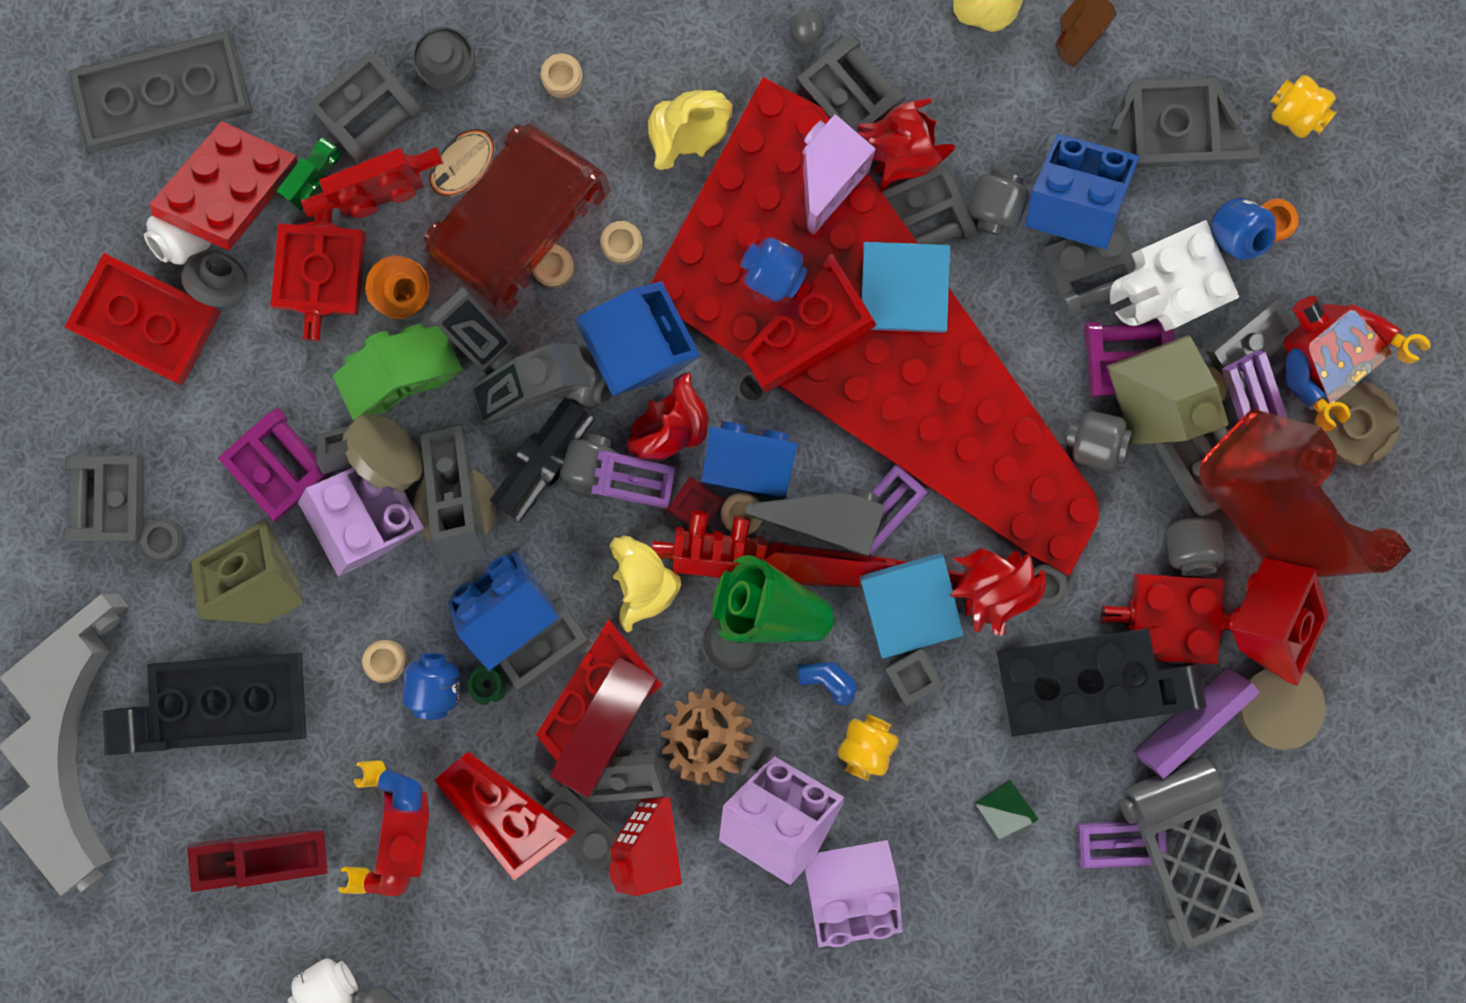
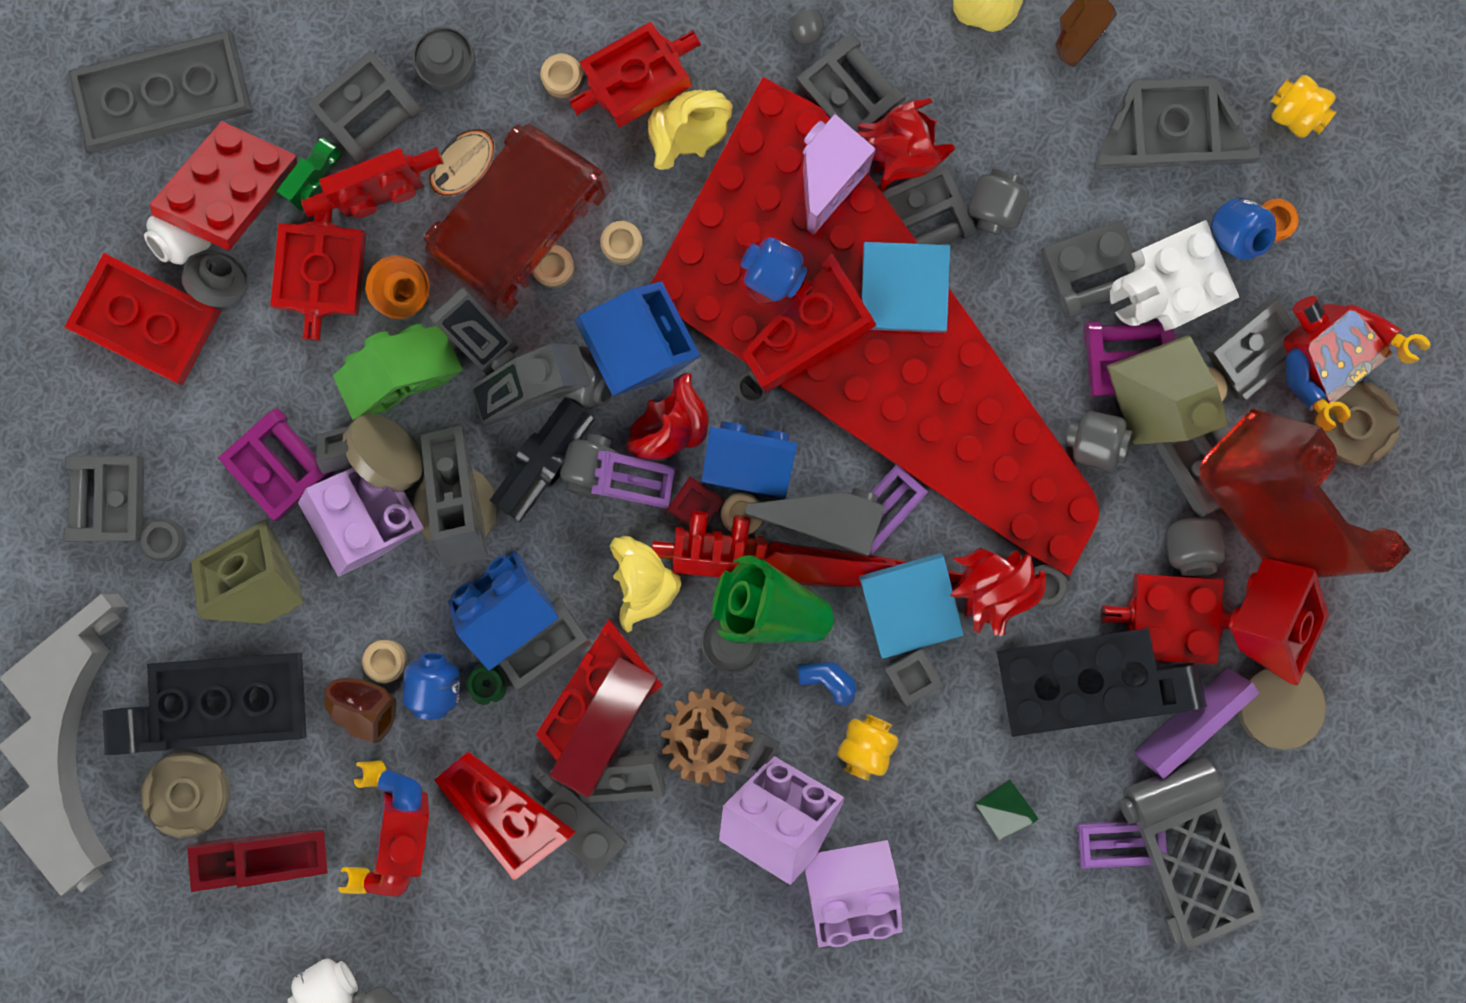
red slope [609,796,682,896] -> none
blue slope [1025,133,1140,250] -> none
medium lavender tile [1221,350,1290,446] -> none
none -> dark tan tile [141,751,230,838]
none -> reddish brown rock [324,678,396,743]
none -> red plate [568,22,701,128]

